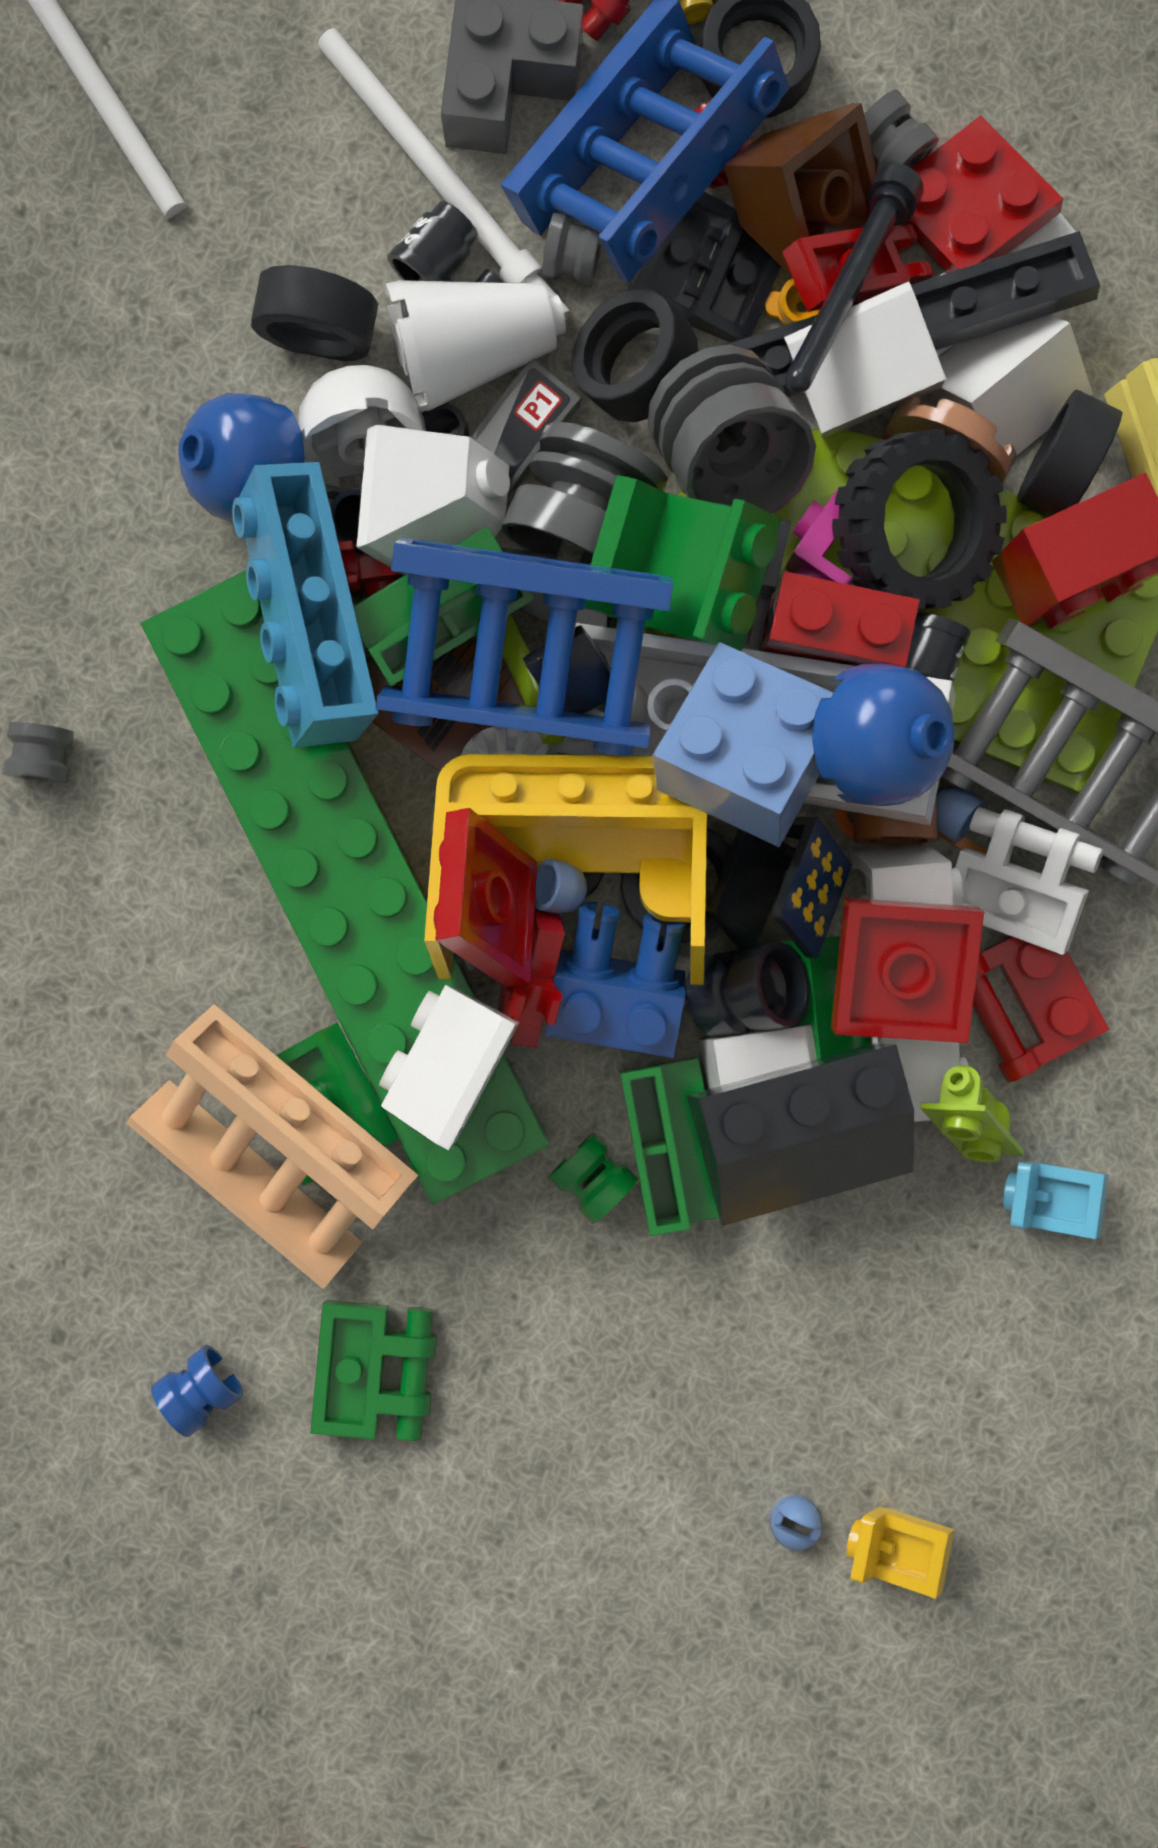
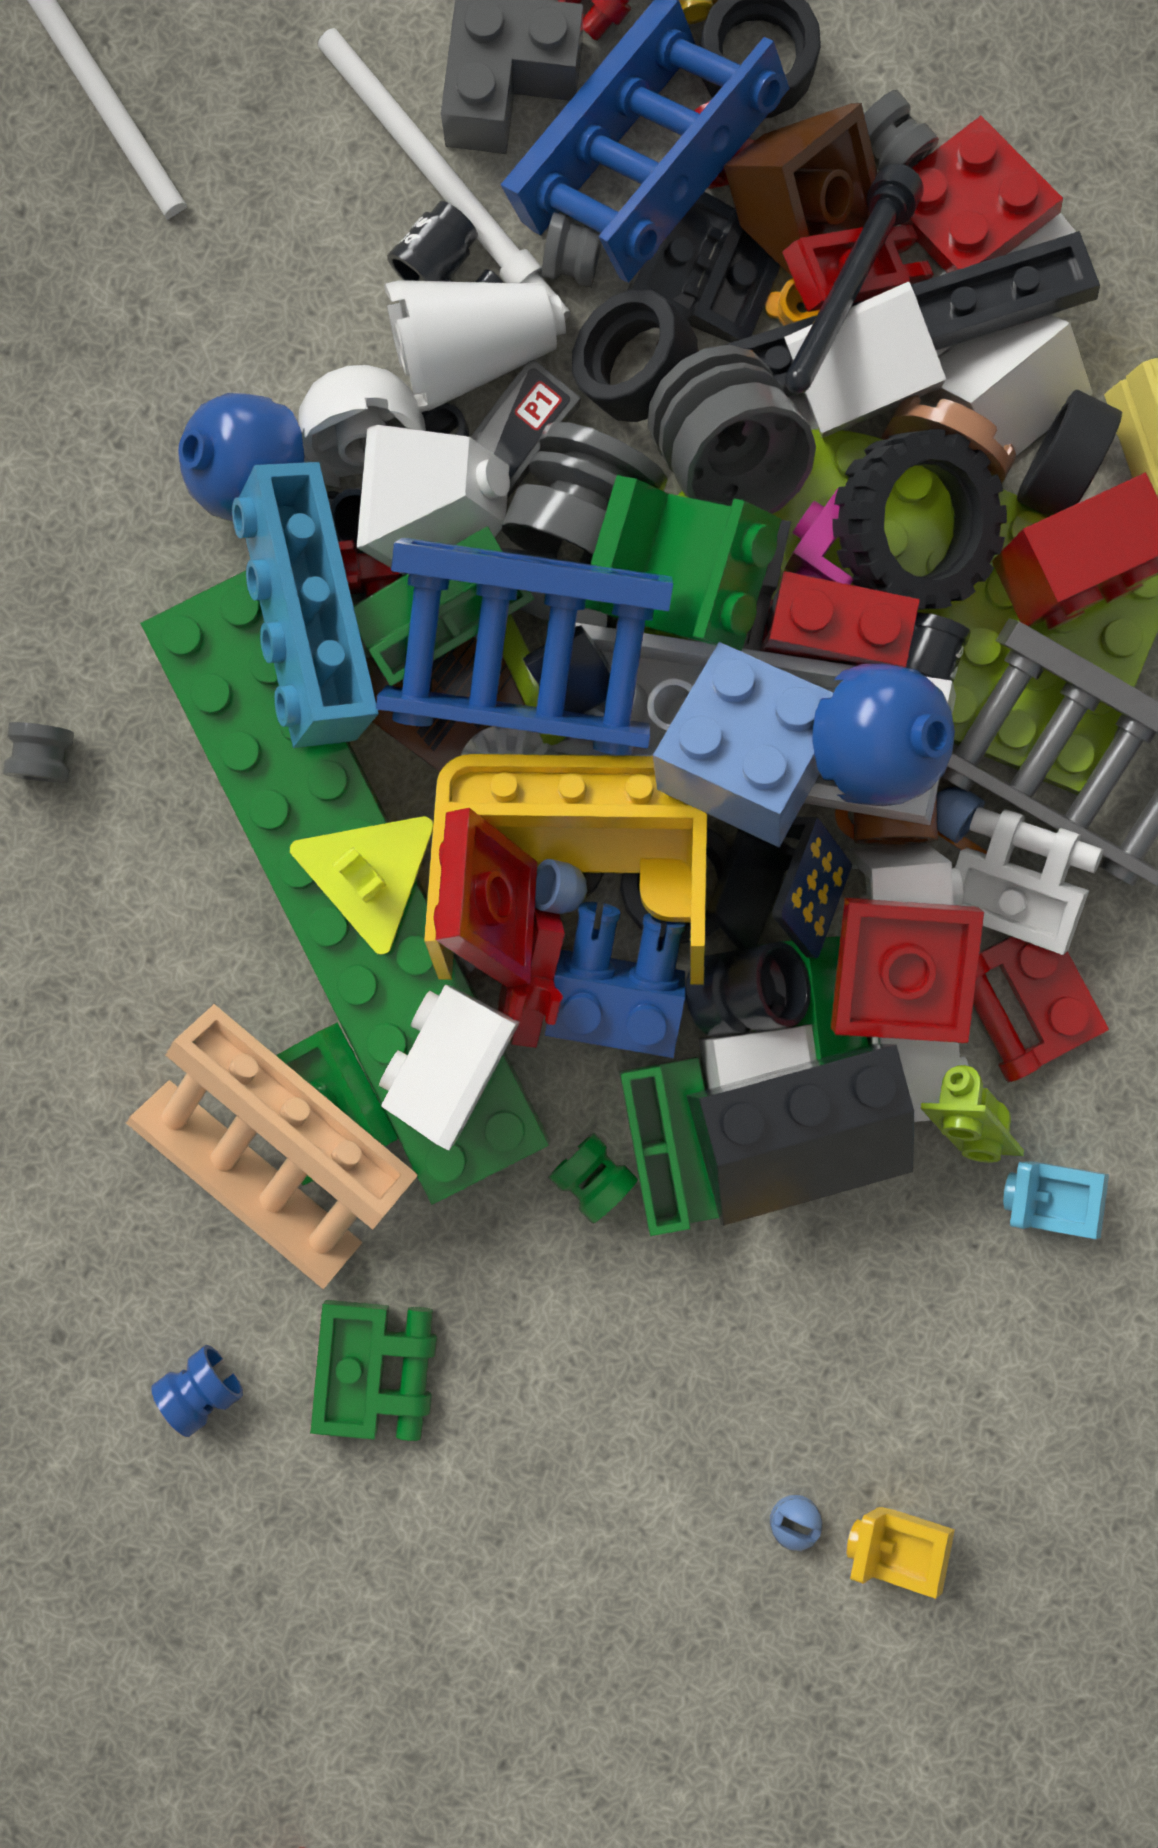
black tyre [251,265,379,361] -> none
none -> neon yellow piece [290,816,433,955]

